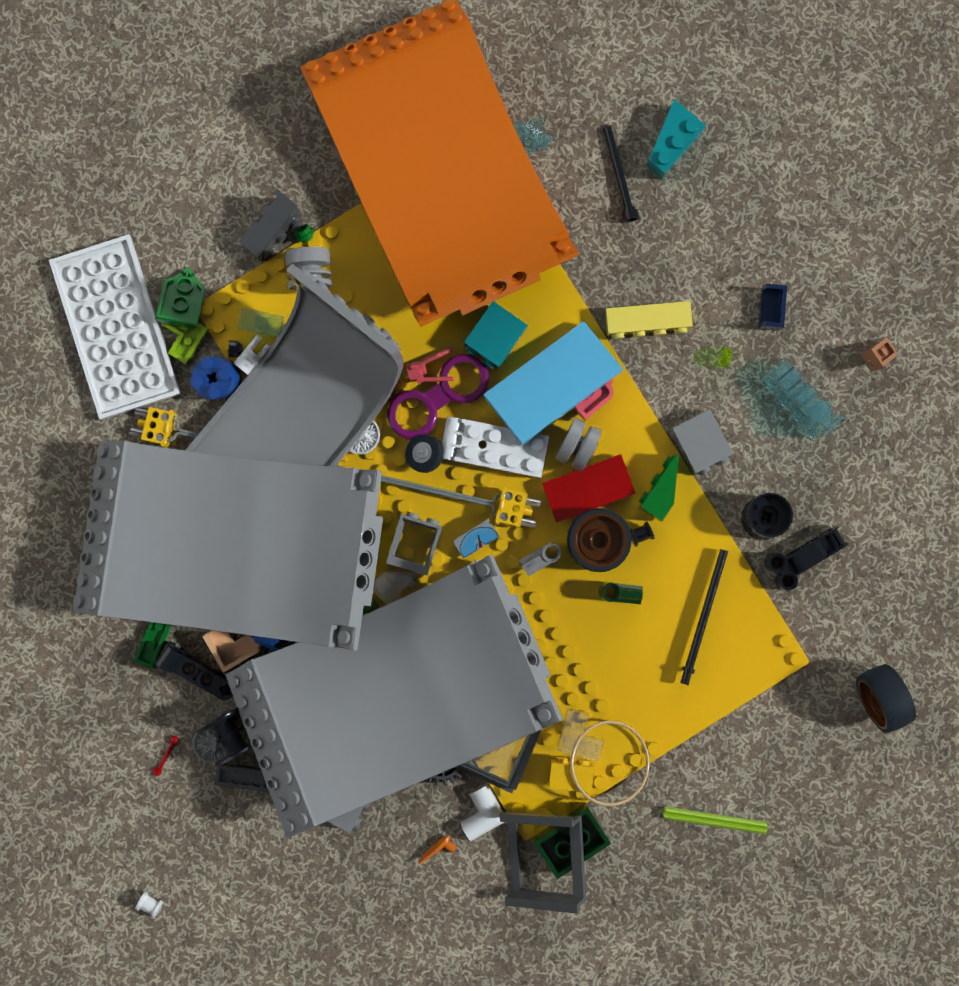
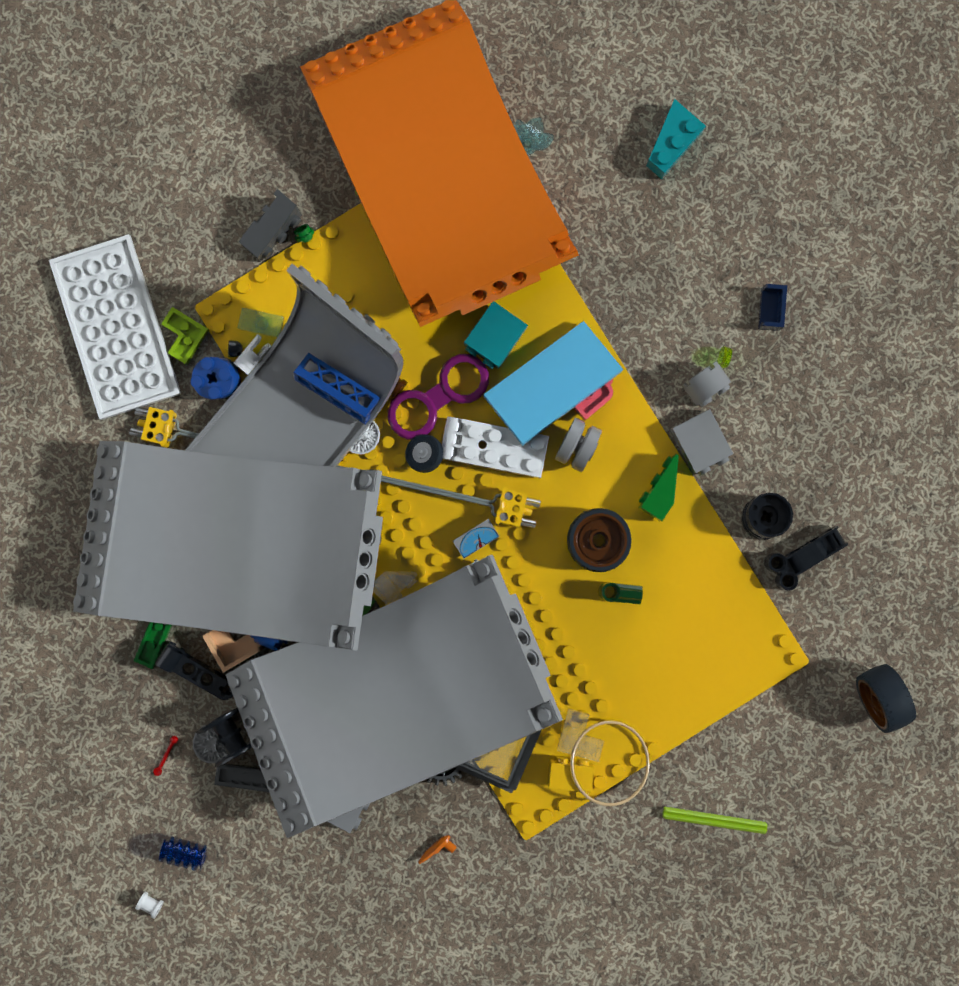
green tile [155,267,206,329] -> none
light grey wheel [285,247,332,291] -> none
light grey window [386,512,442,576] -> none
coral plant [406,347,455,384] -> none
white brick [460,783,504,841] -> none
dark grey piece [499,811,586,914] -> none
light grey piece [519,542,561,576] -> none
dark green brick [533,803,611,879] -> none
red tile [541,454,636,523] -> none
black piece [603,125,640,223] -> none
light yellow brick [604,301,693,339] -> none
black bush [630,522,655,547] -> none
black bar [680,549,728,685] -> none
clear light blue wedge [762,357,846,439] -> none
nougat slope [861,337,898,372] -> none
none -> clear blue piece [159,836,207,871]
none -> blue fence [294,352,380,425]
none -> light grey brick [681,361,731,408]

